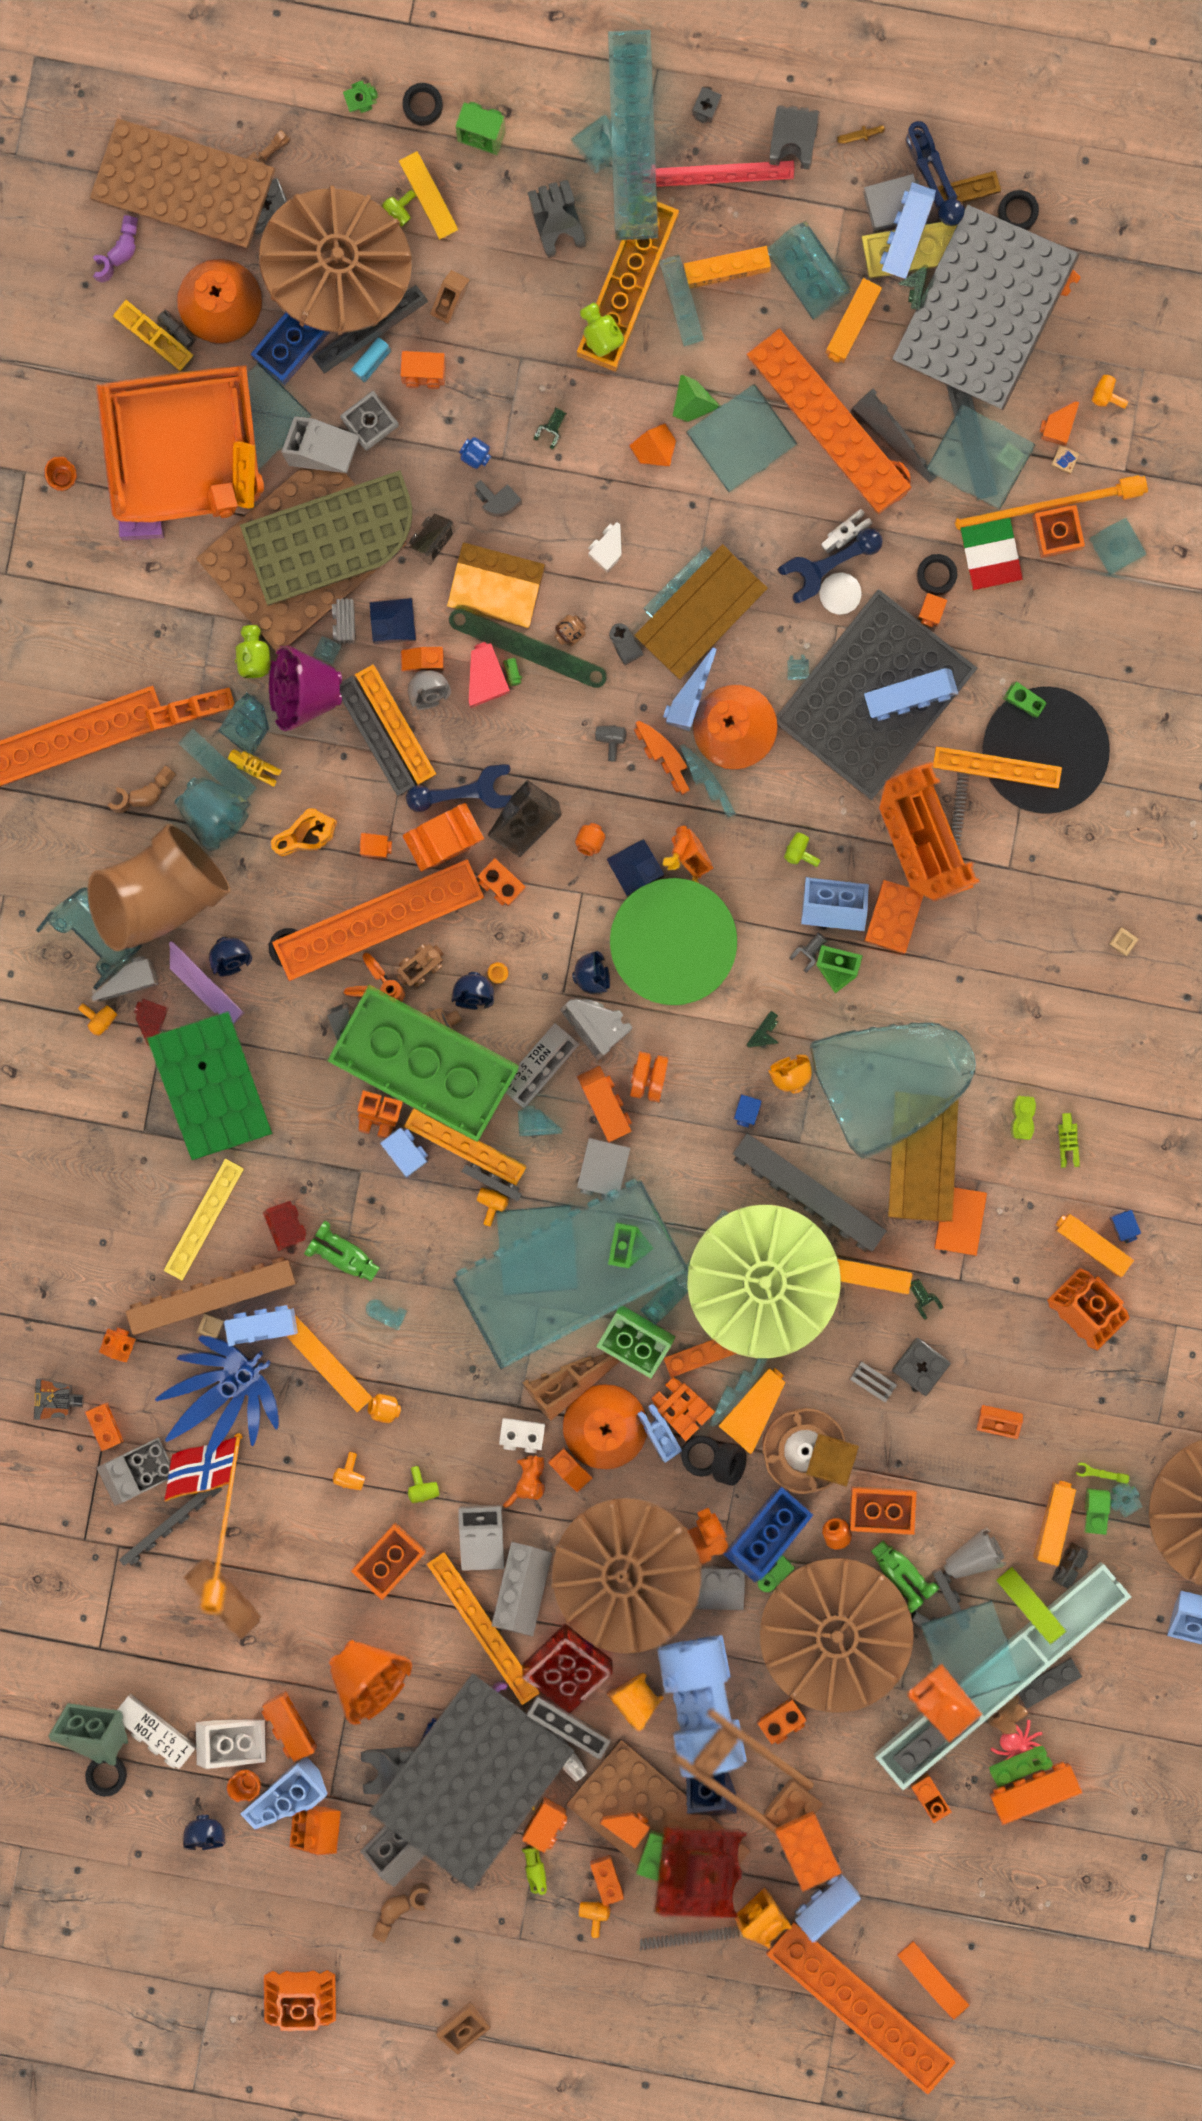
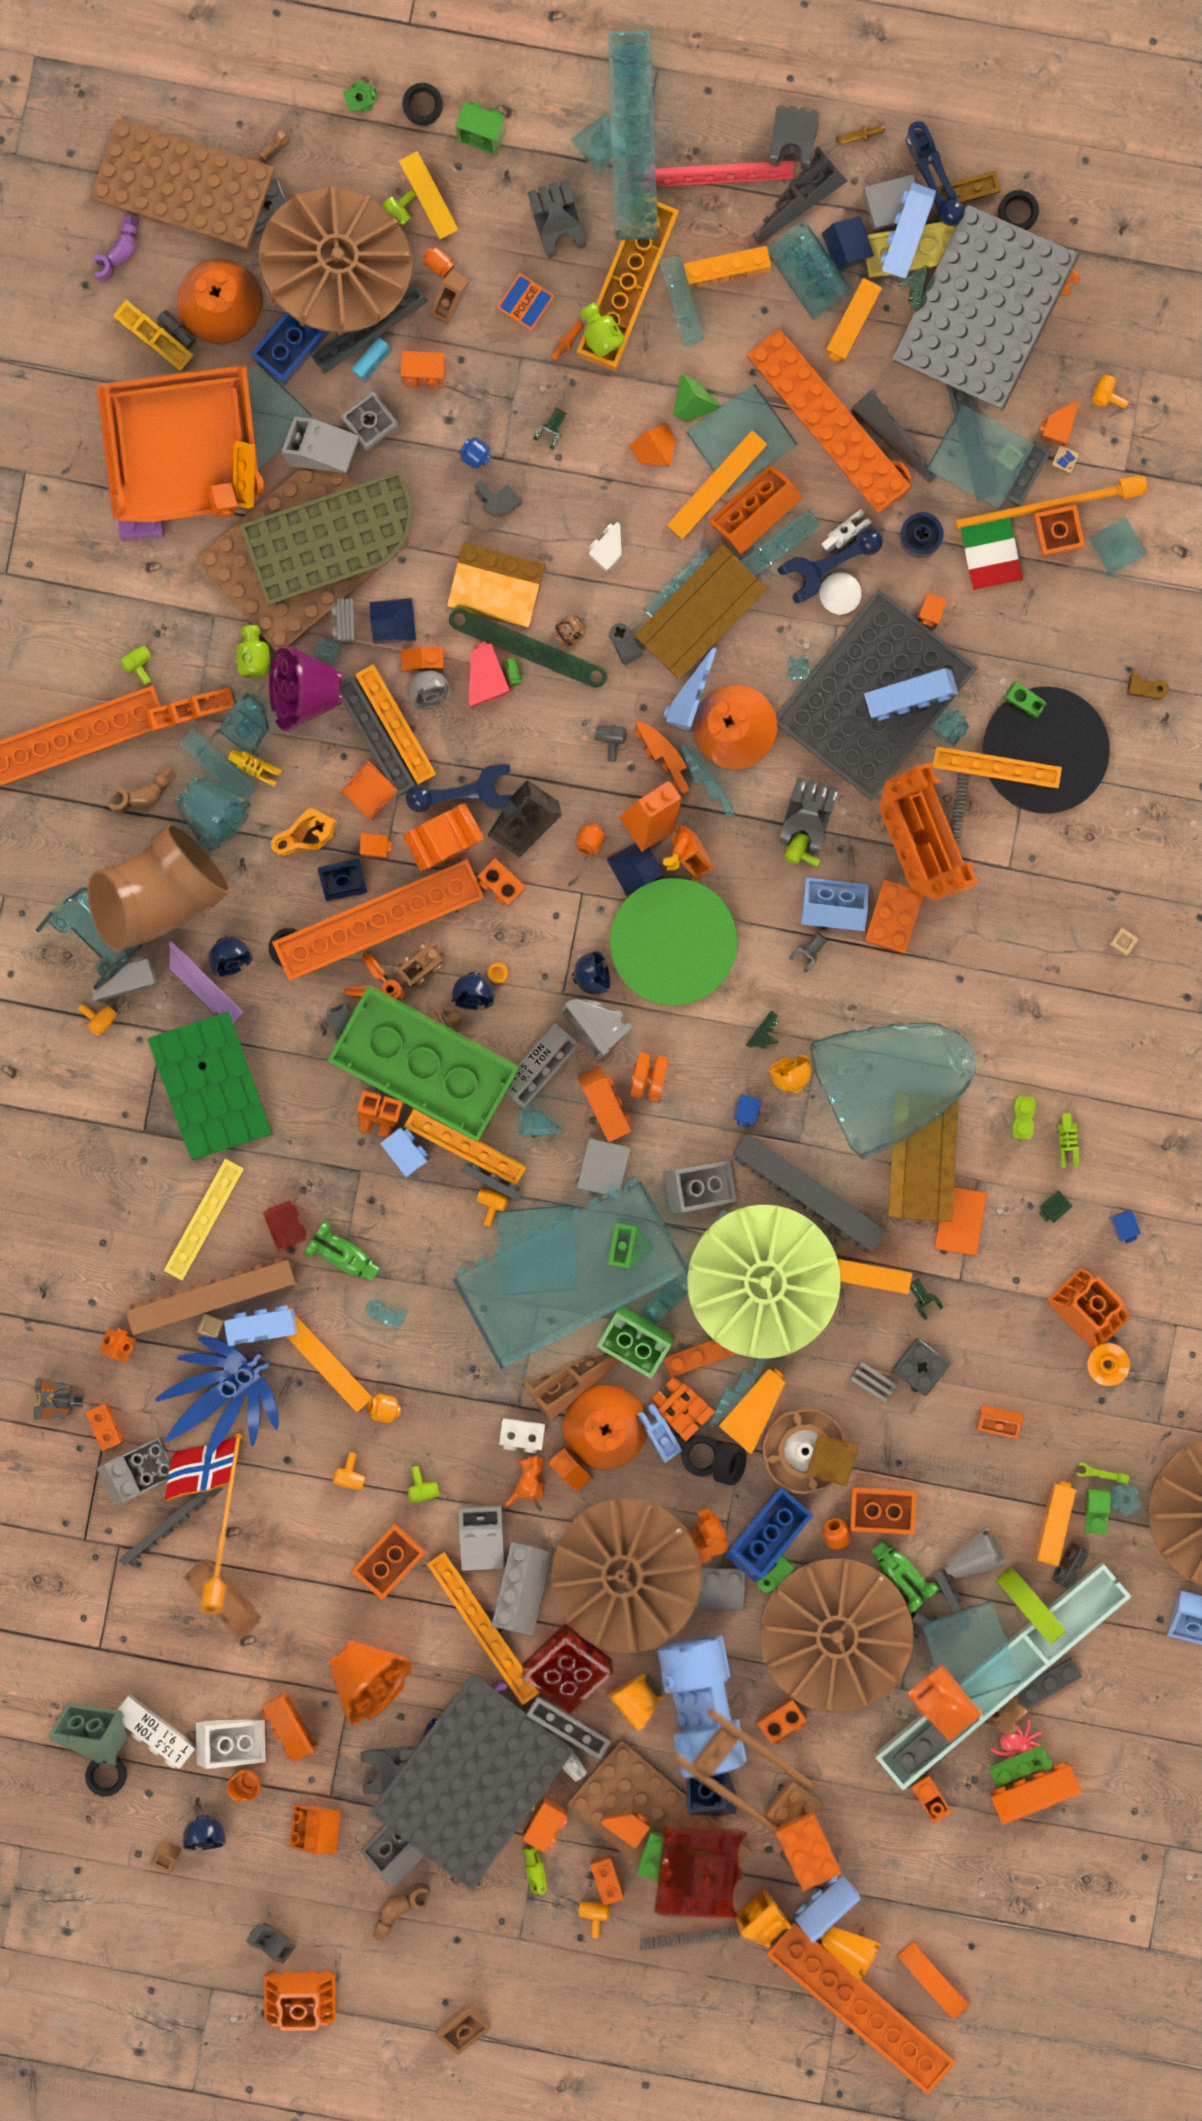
orange hair [44,457,77,491] -> none
clear red slope [134,999,169,1046] -> none
light blue wedge [240,1756,327,1830] -> none
clear smoke slope [409,513,455,565] -> none
dark grey brick [692,87,722,123] -> none
bright green slope [816,945,863,993] -> none
black tyre [917,554,958,596] -> none
light orange slope [1055,1214,1134,1277] -> none
none -> lime piece [120,645,152,685]
none -> medium nougat slope [151,1841,181,1873]
none -> dark grey brick [246,1923,296,1964]
none -> dark blue slope [317,858,367,901]
none -> orange piece [341,761,398,821]
none -> orange brick [423,247,455,278]
none -> piece [496,273,555,331]
none -> orange piece [551,319,583,360]
none -> orange slope [619,781,681,852]
none -> light grey slope [663,1160,737,1213]
none -> light orange tile [667,431,768,540]
none -> orange slope [708,464,803,555]
none -> clear light blue slope [740,510,821,576]
none -> dark grey wedge [752,147,847,244]
none -> dark grey piece [779,778,838,853]
none -> light orange cone [820,1926,882,1981]
none -> dark blue slope [822,216,875,273]
none -> dark blue brick [899,512,944,558]
none -> clear light blue brick [932,708,969,746]
none -> dark grey plate [1001,441,1052,507]
none -> clear green brick [1038,1190,1072,1223]
none -> light orange dish [1087,1343,1130,1386]
none -> pearl gold leg [1126,672,1169,700]

